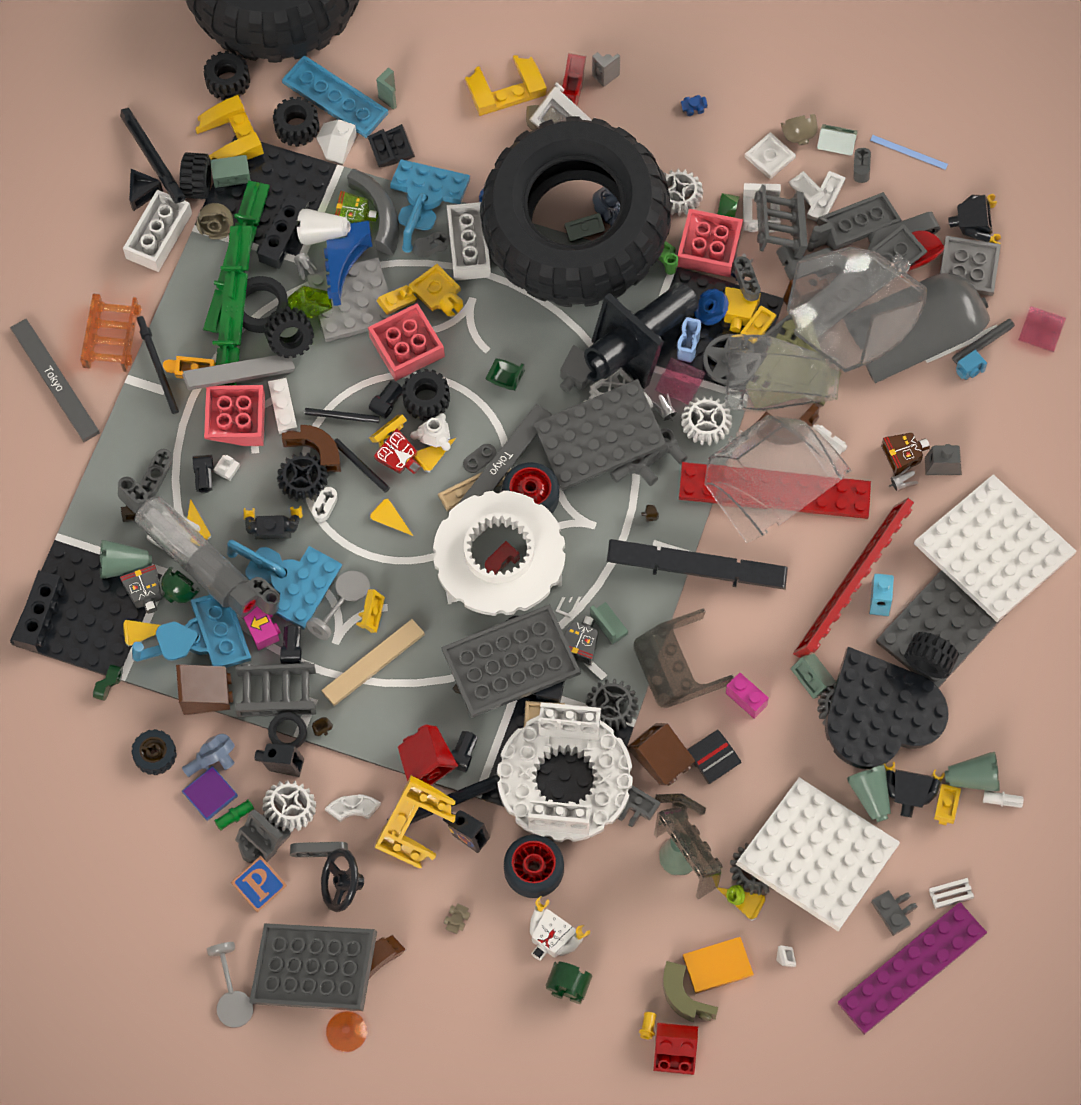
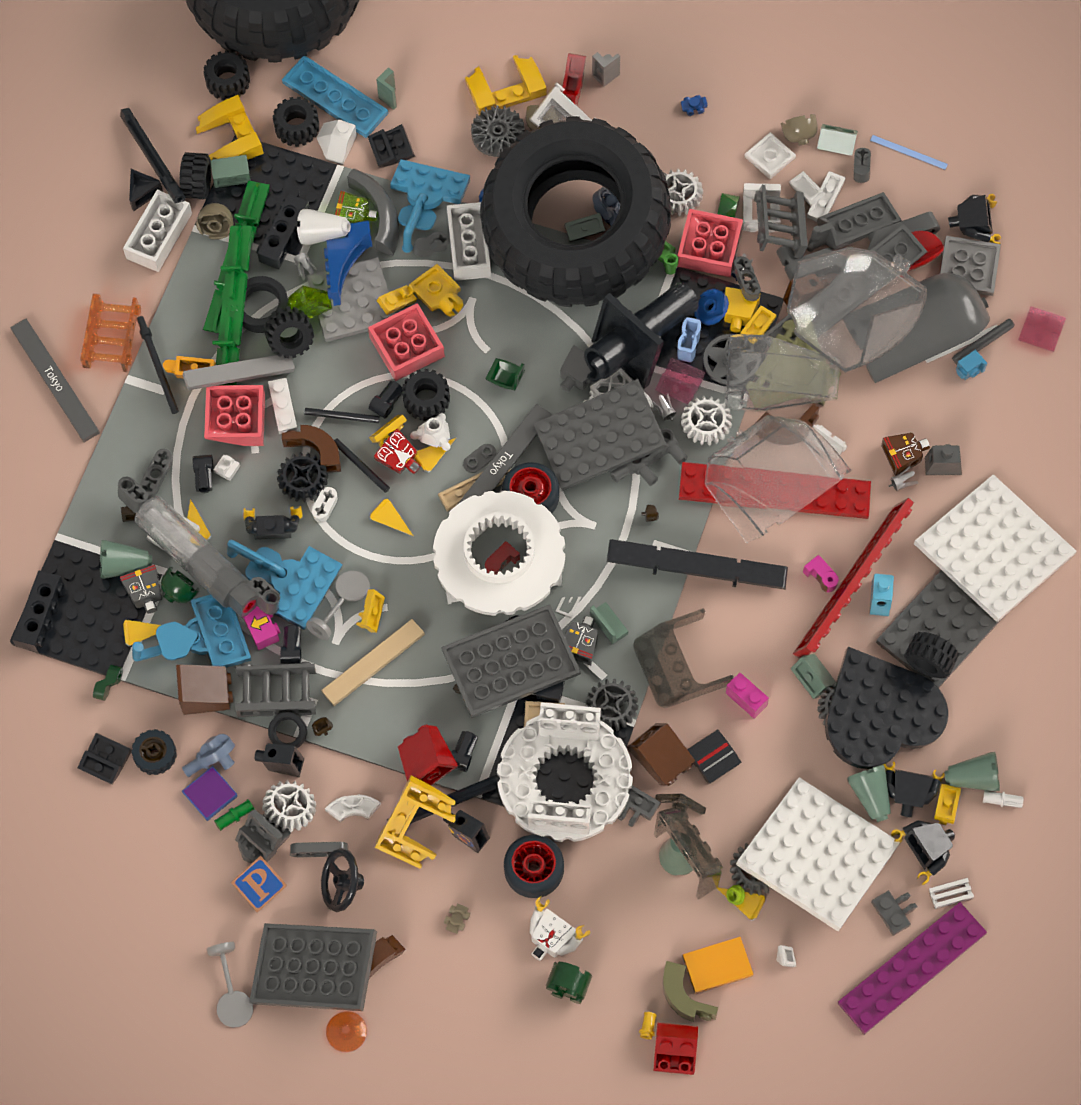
none -> black slope [77,733,132,785]
none -> dark grey wheel [471,105,525,157]
none -> dark pink leg [803,555,839,592]
none -> torso [891,820,955,885]

